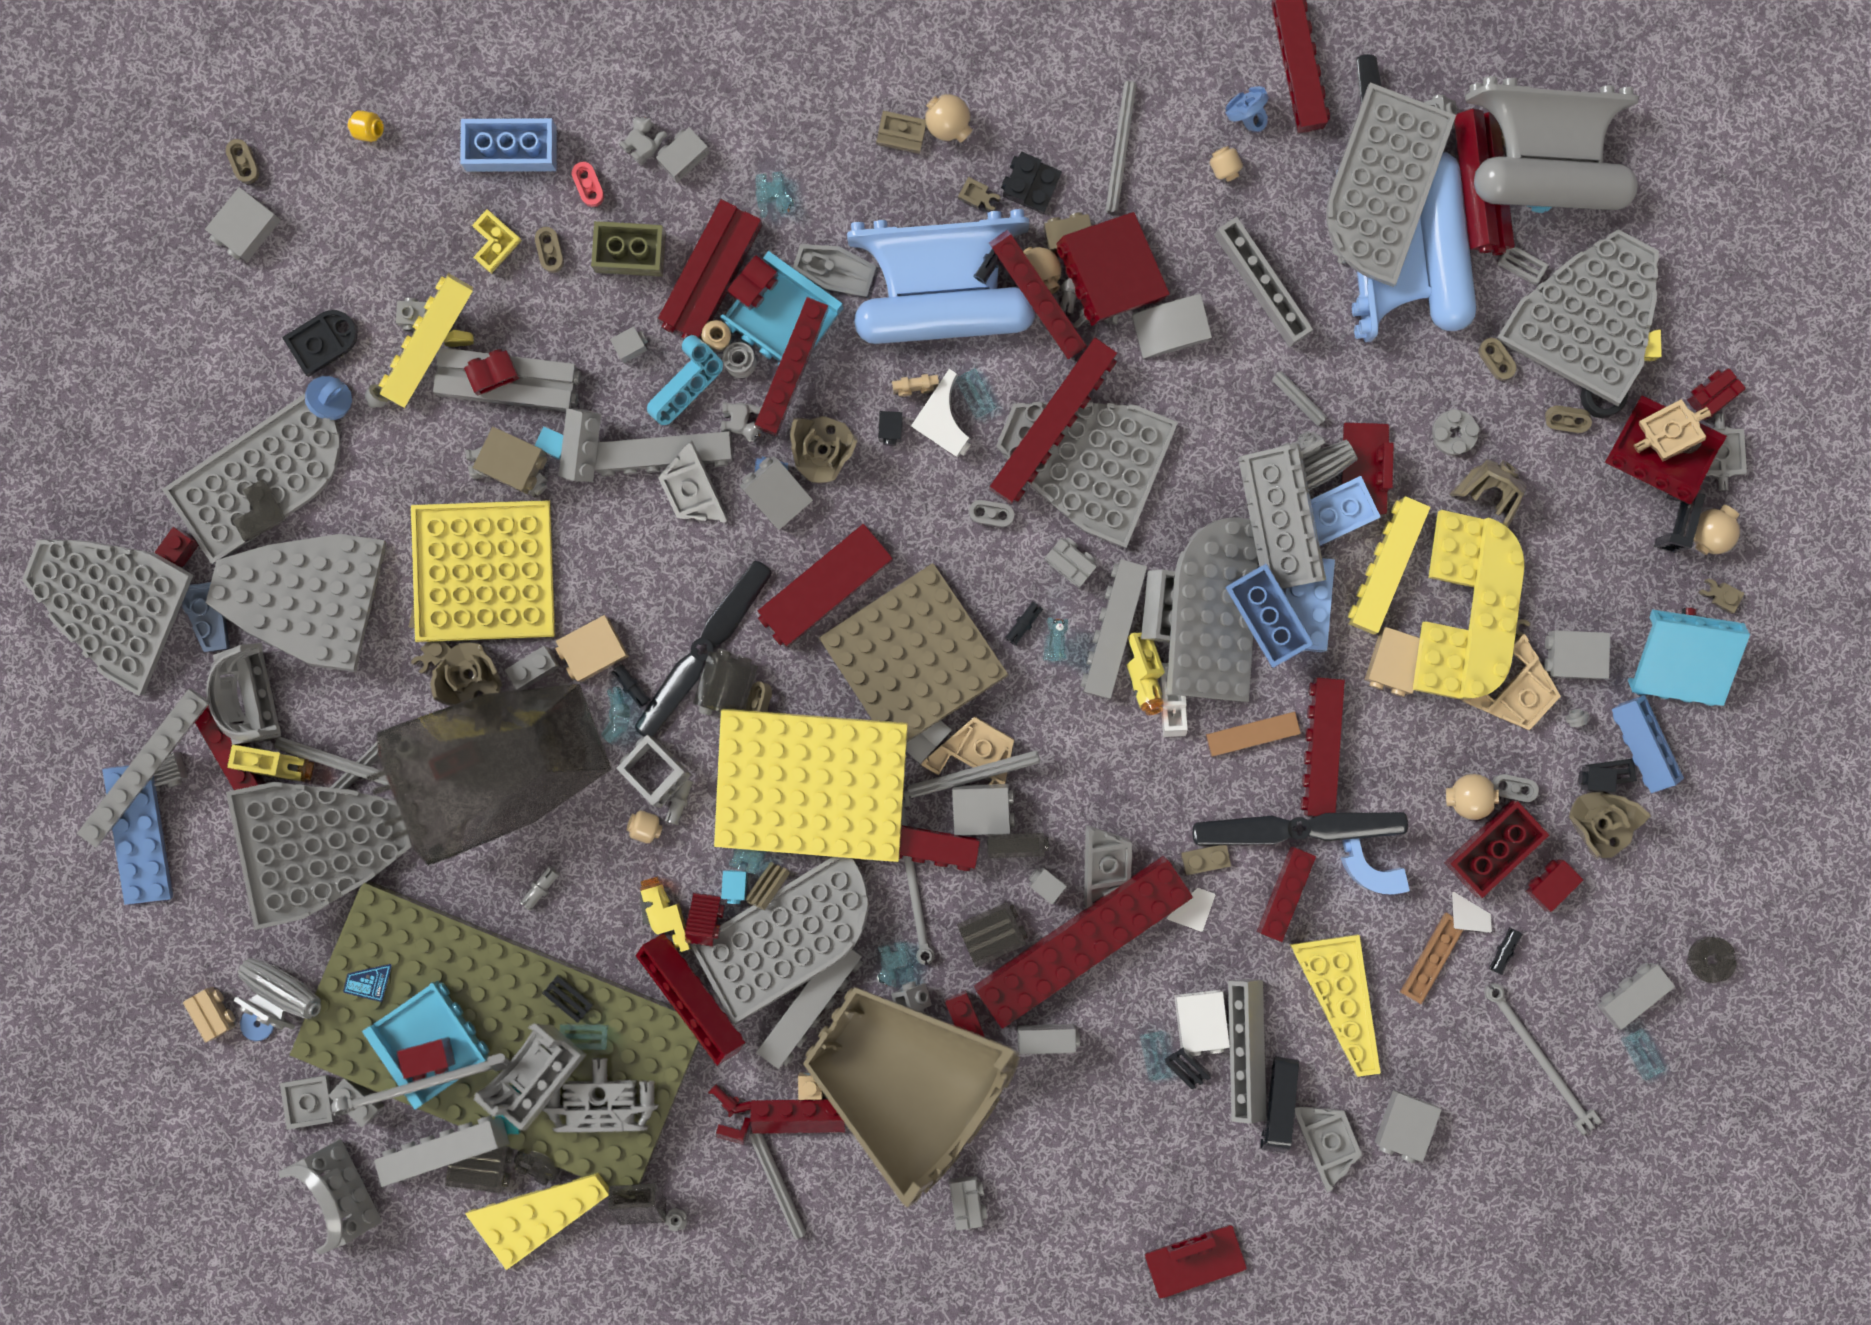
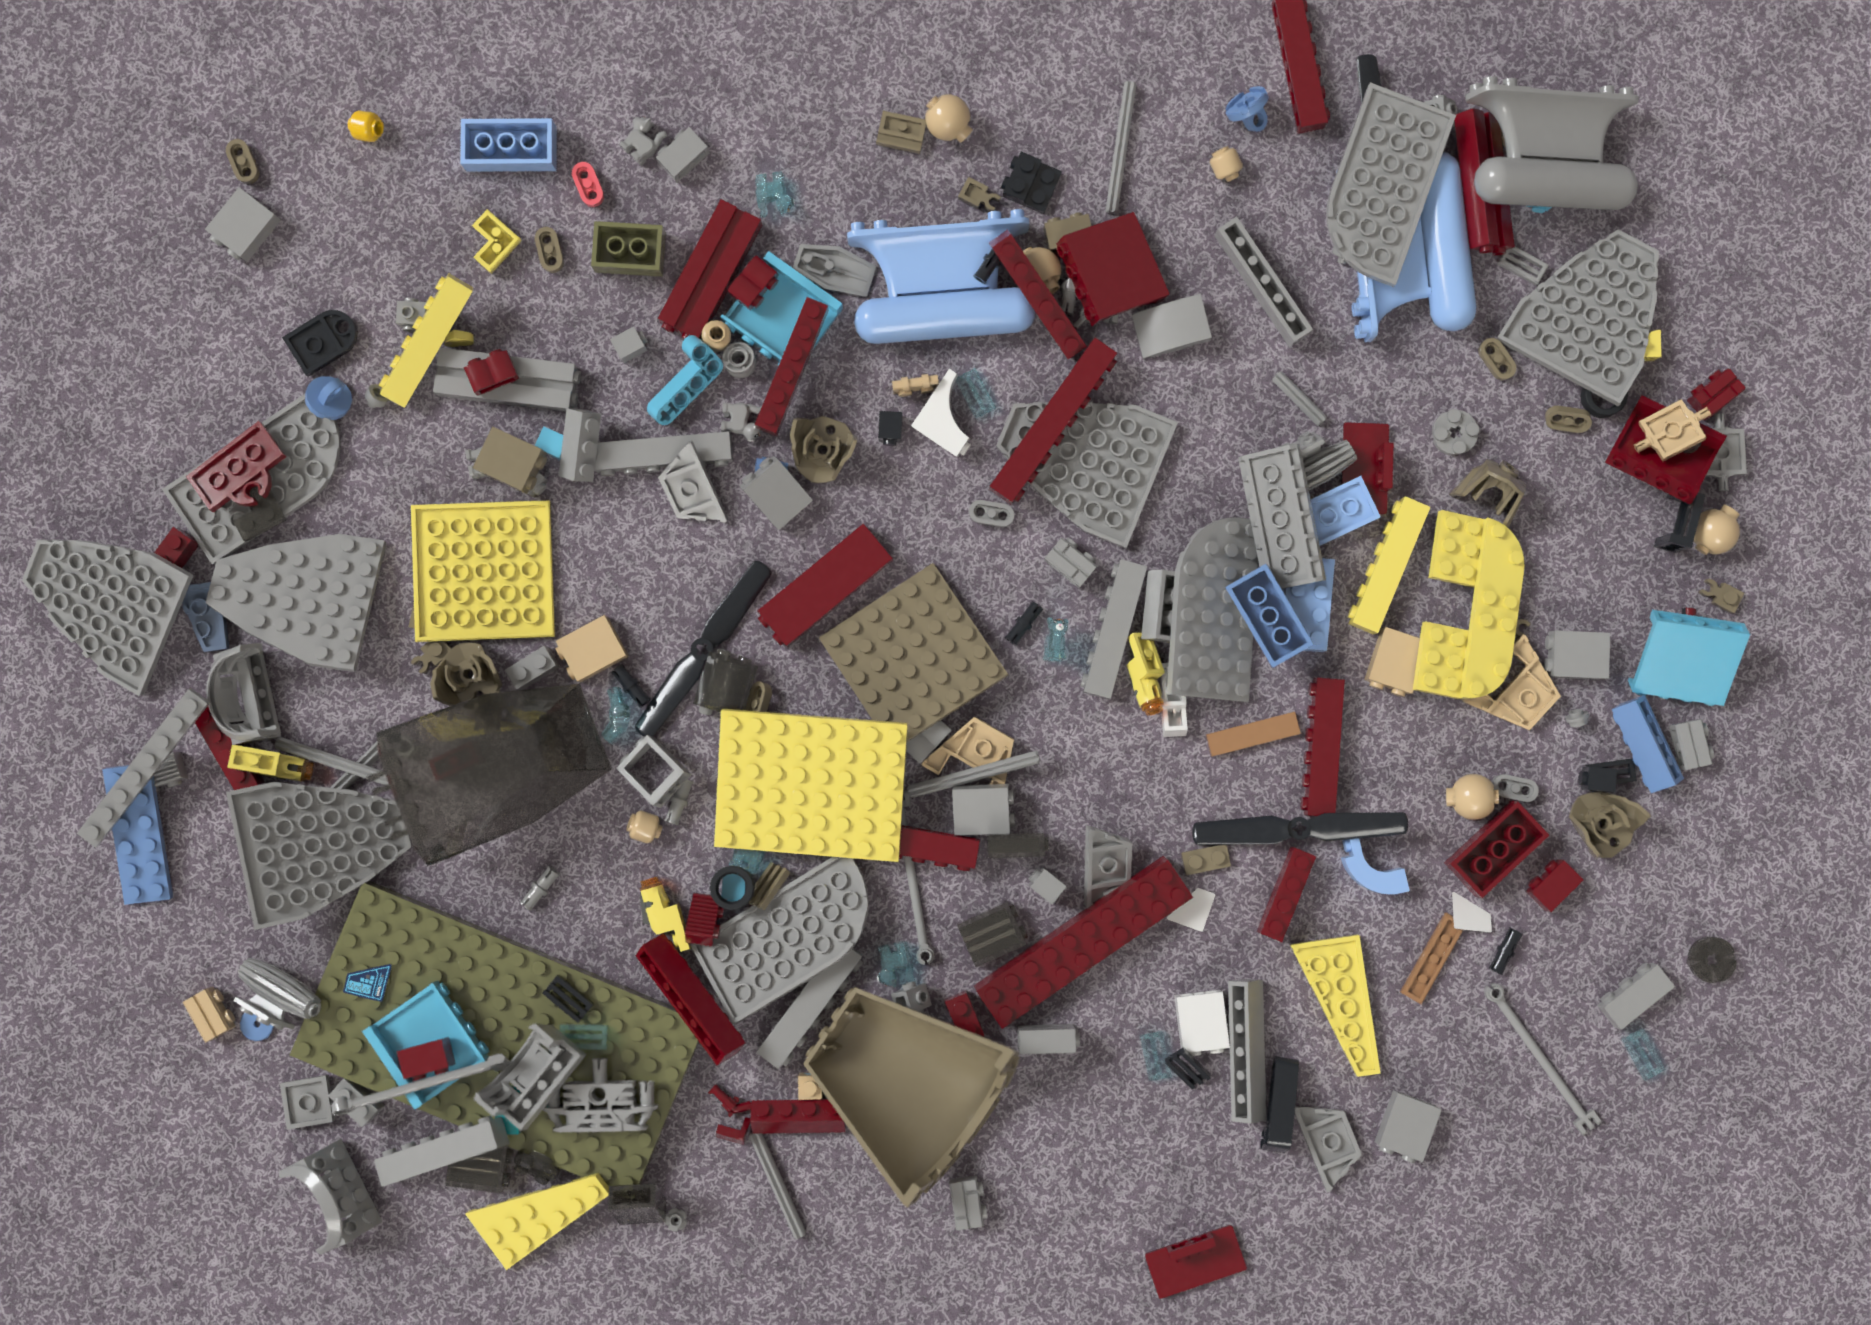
none -> plate [186,421,287,513]
none -> black tyre [710,865,755,910]
none -> light grey brick [1669,719,1714,770]

